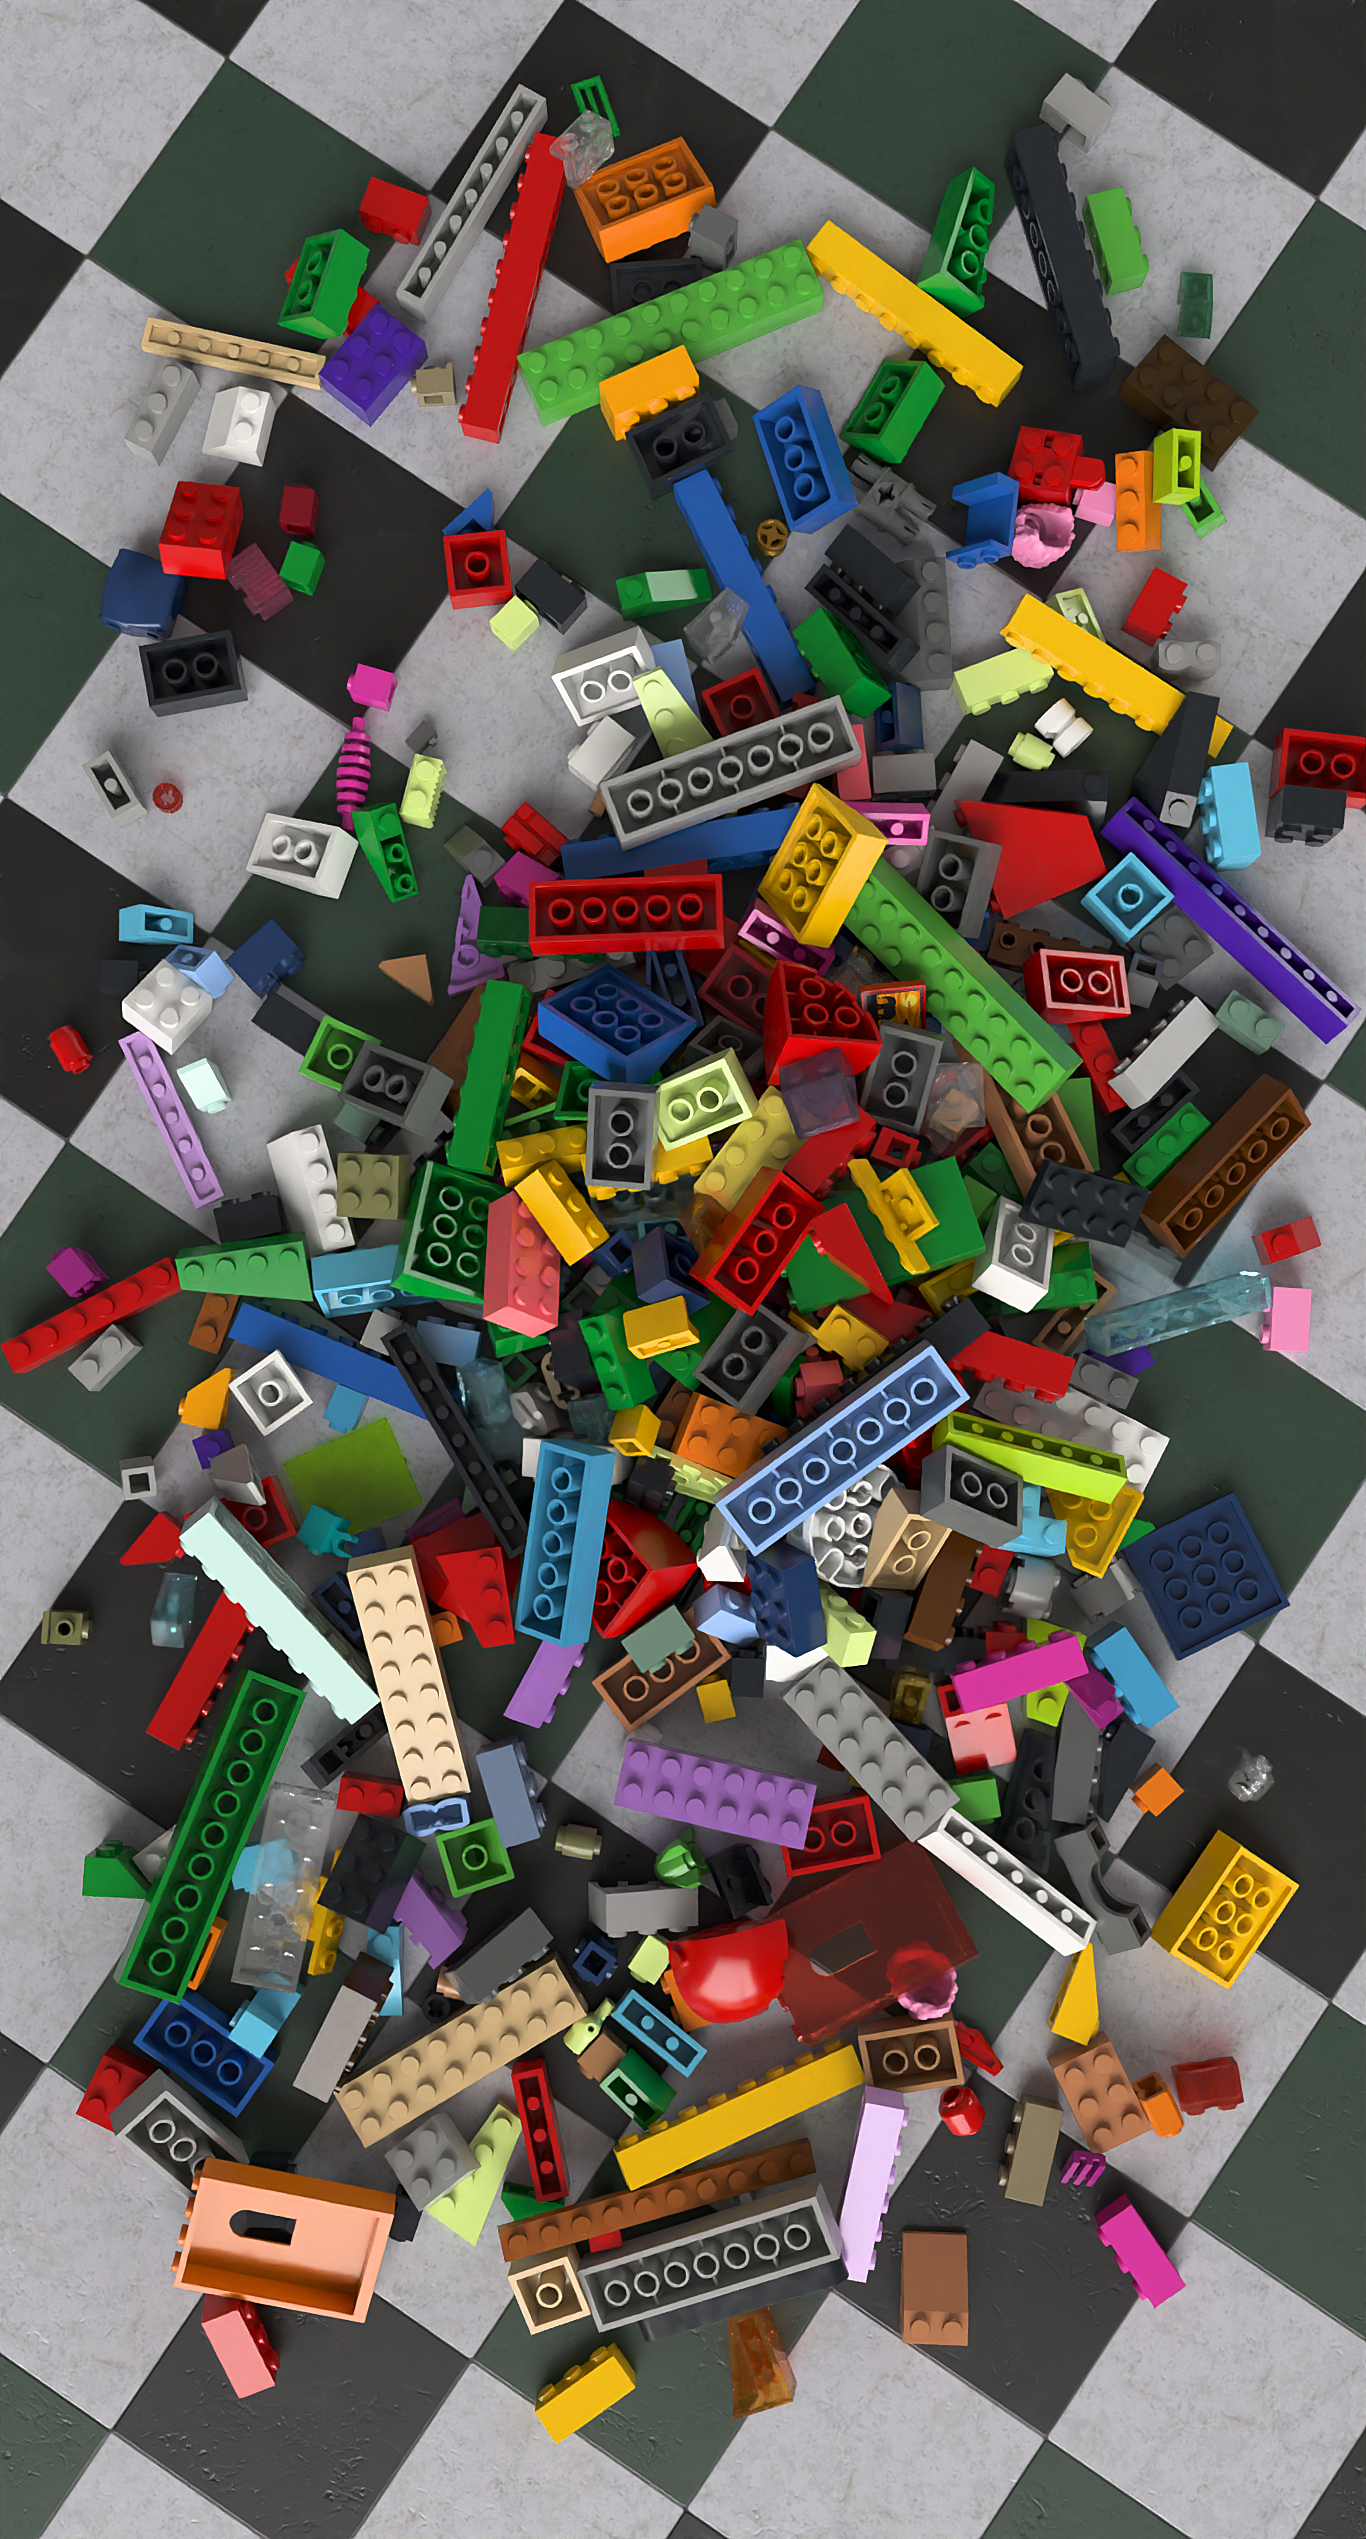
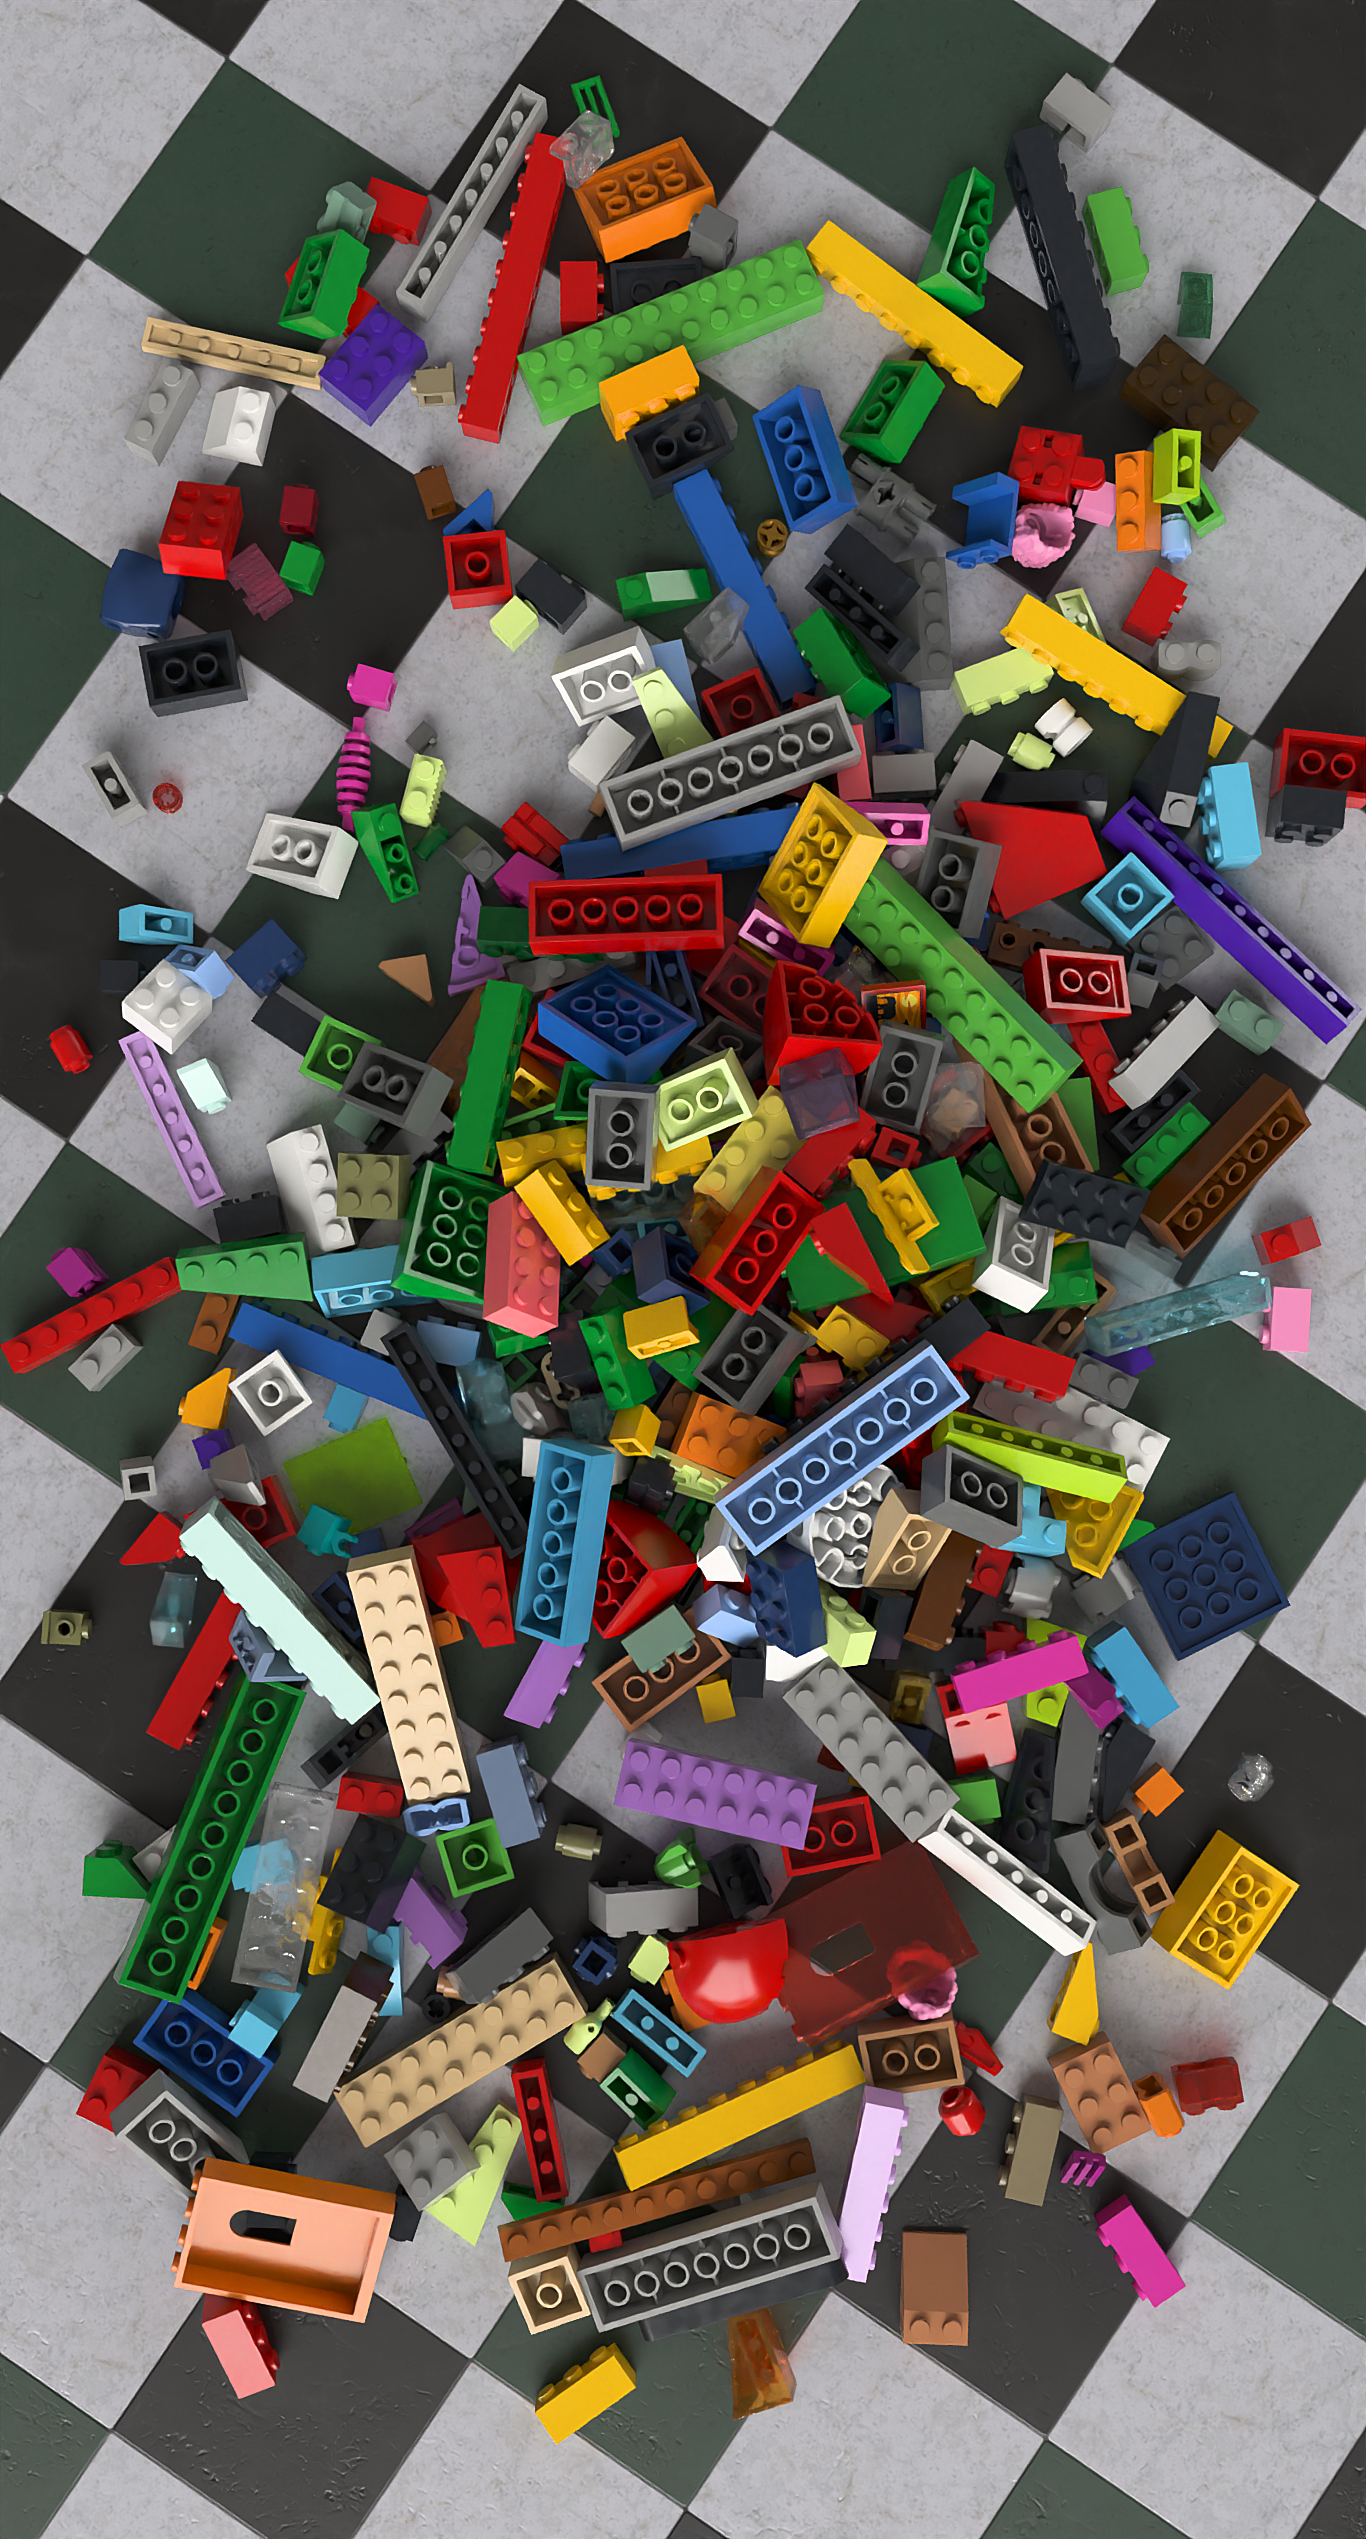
none -> sand blue bracket [228,1609,307,1682]
none -> sand green brick [317,181,377,244]
none -> dark green pin [412,822,450,862]
none -> reddish brown brick [414,465,457,520]
none -> red brick [560,261,604,335]
none -> medium nougat arch [1099,1808,1176,1916]
none -> light blue brick [1160,513,1192,563]

